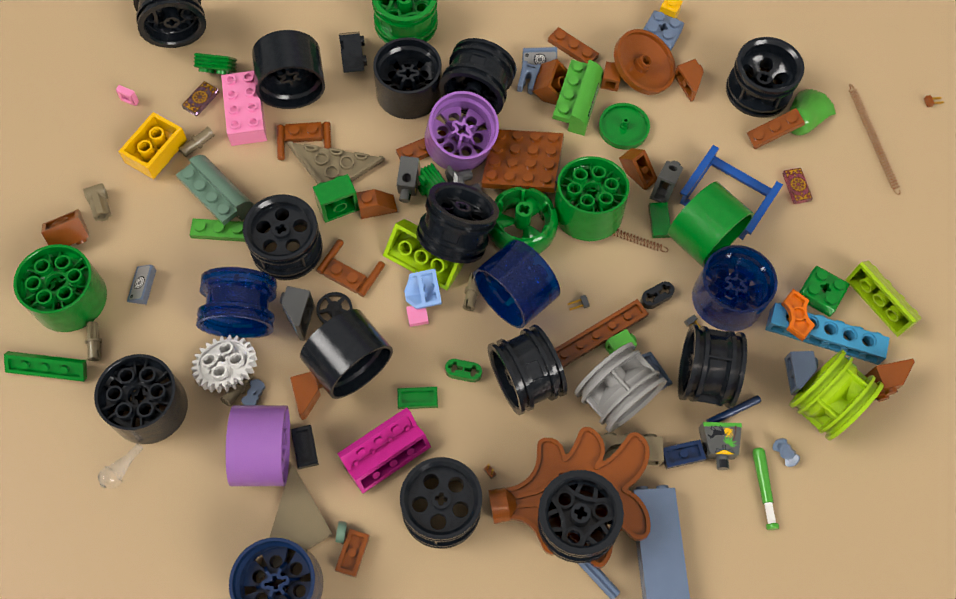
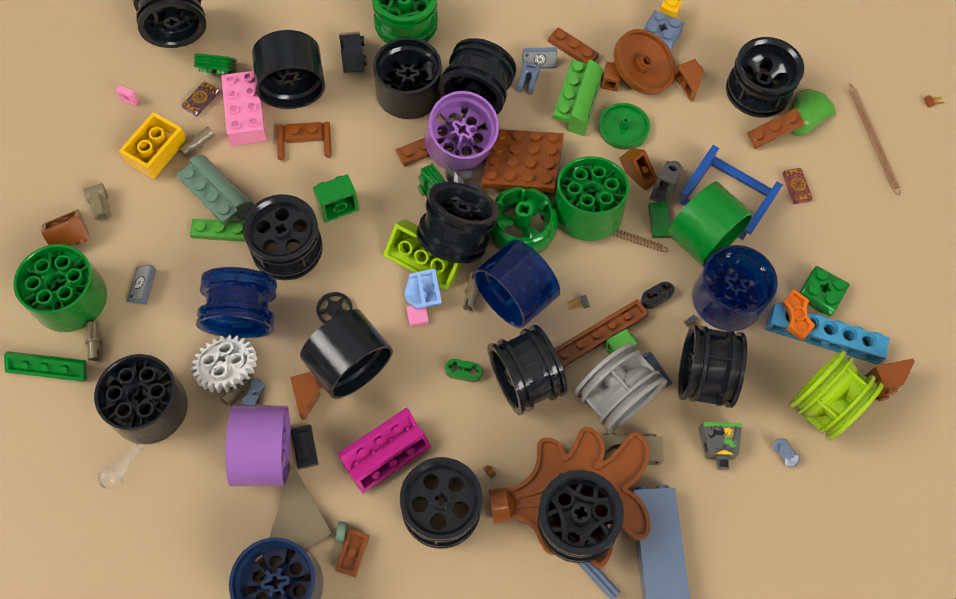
dark grey slope [280,286,315,341] -> none
dark tan tile [287,141,385,184] -> none
dark orange plate [316,239,385,297] -> none
dark orange slope [356,189,397,219] -> none
dark grey torso [396,156,421,203] -> none
green tile [397,387,438,409] -> none
dark orange slope [532,59,568,105] -> none
dark blue plate [663,440,707,469] -> none
dark blue piece [706,395,761,422] -> none
bright green piece [752,448,779,530] -> none
sand blue slope [784,351,818,395] -> none
lime slope [846,261,922,337] -> none

